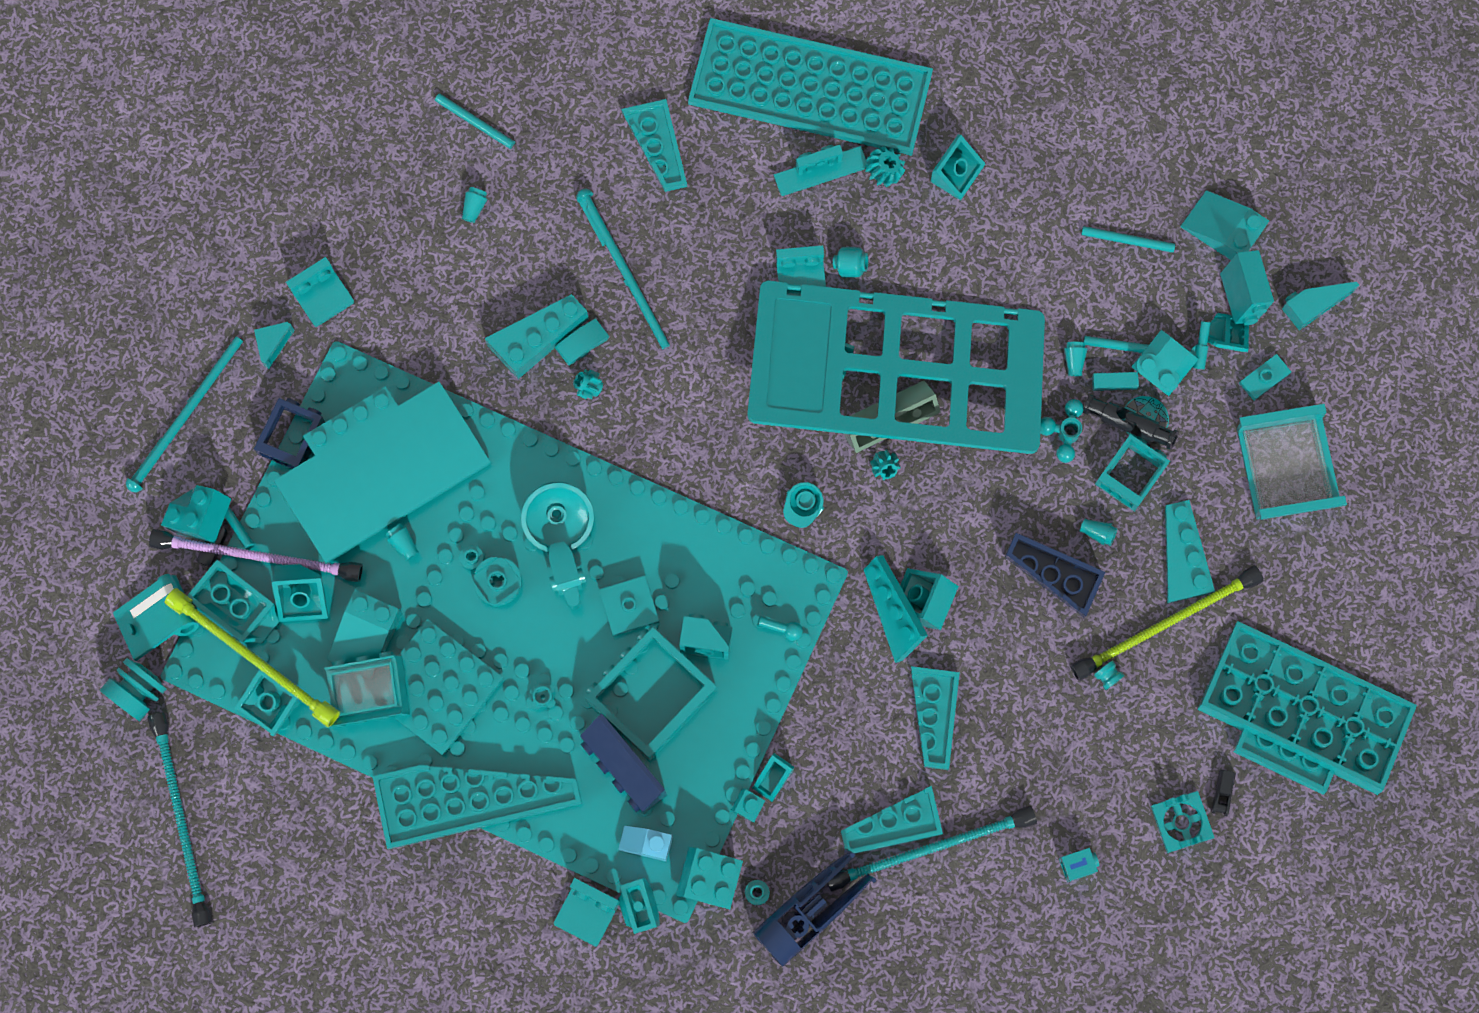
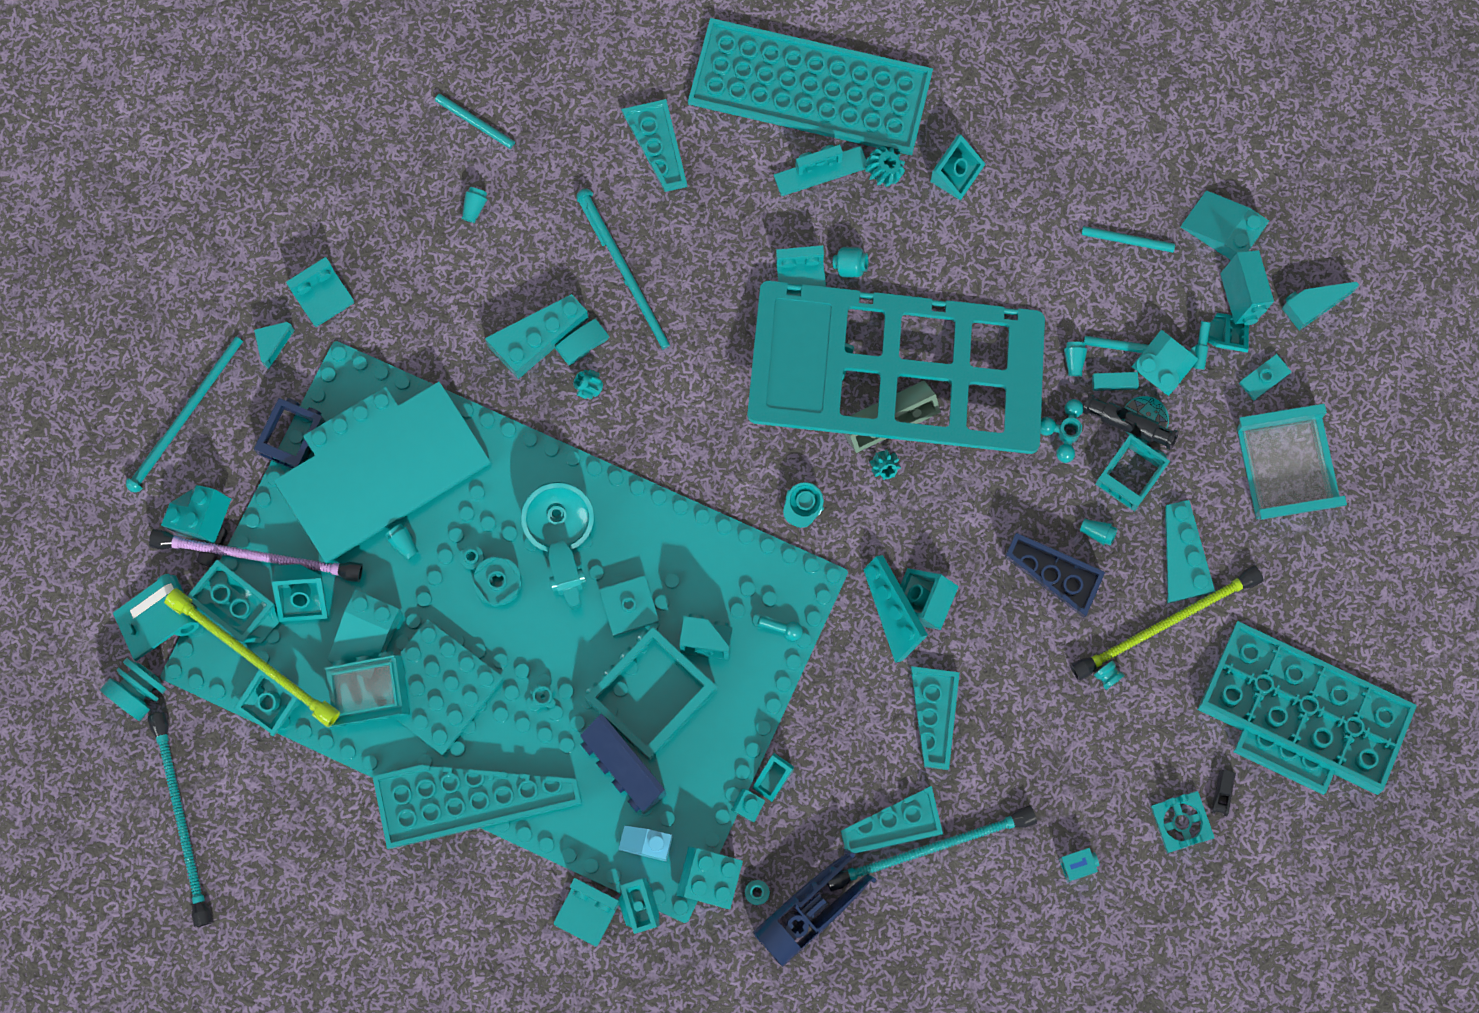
teal bar [219,491,254,550] -> none

